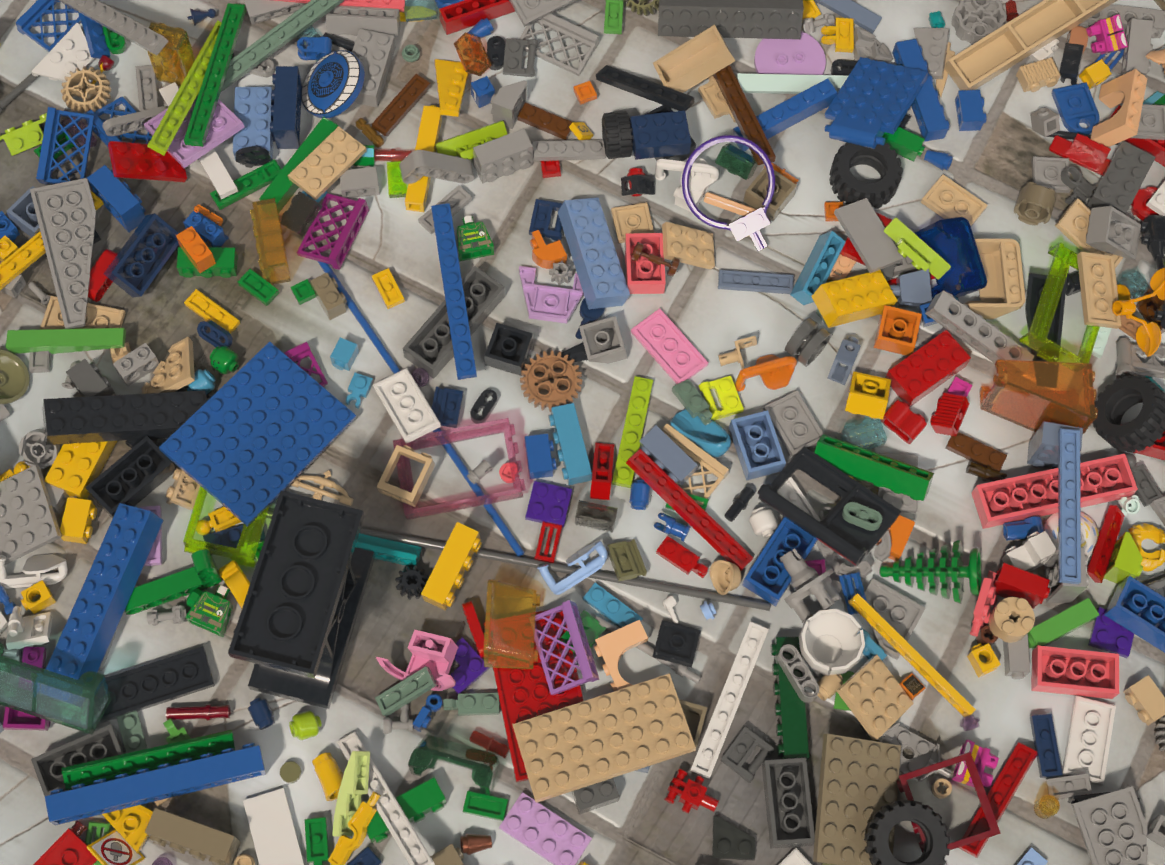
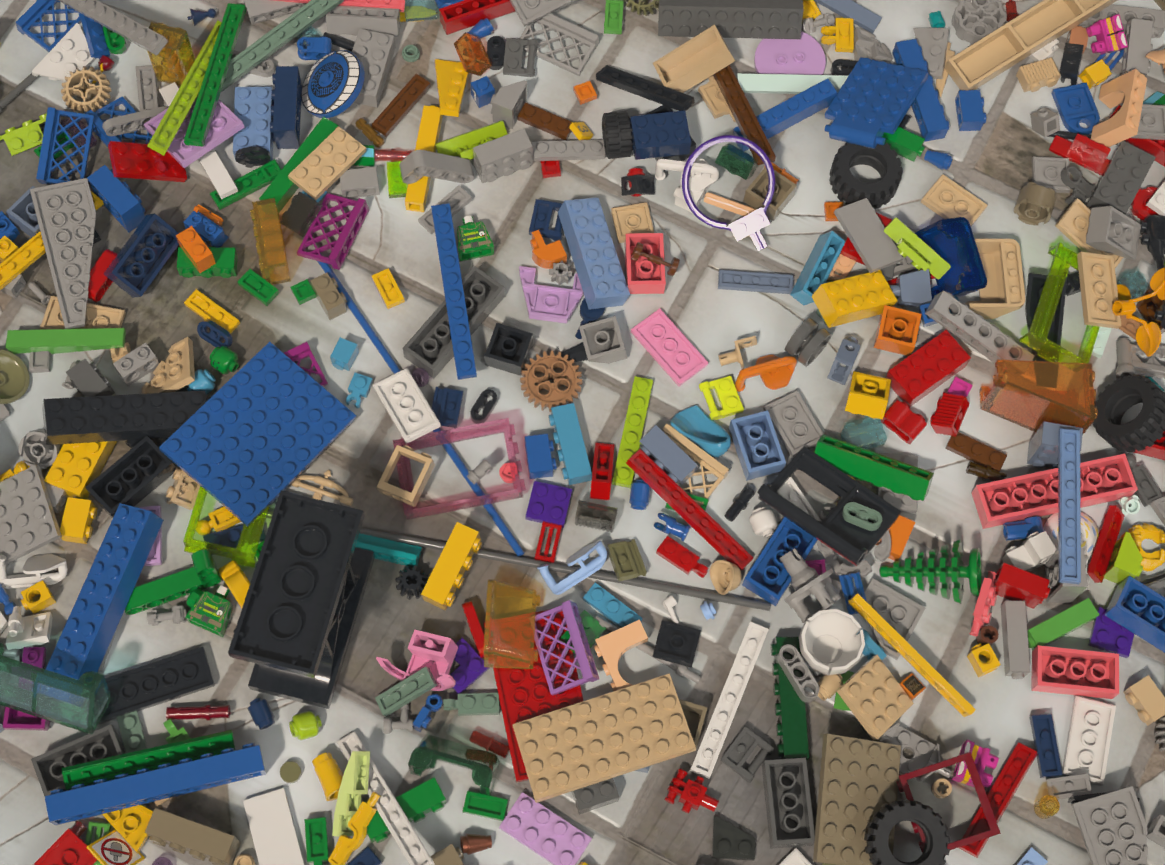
tan plate [662,222,715,270] -> none
sand green plate [672,379,713,426] -> none
clear purple plate [959,715,980,731] -> none
tan brick [989,597,1035,643] -> none

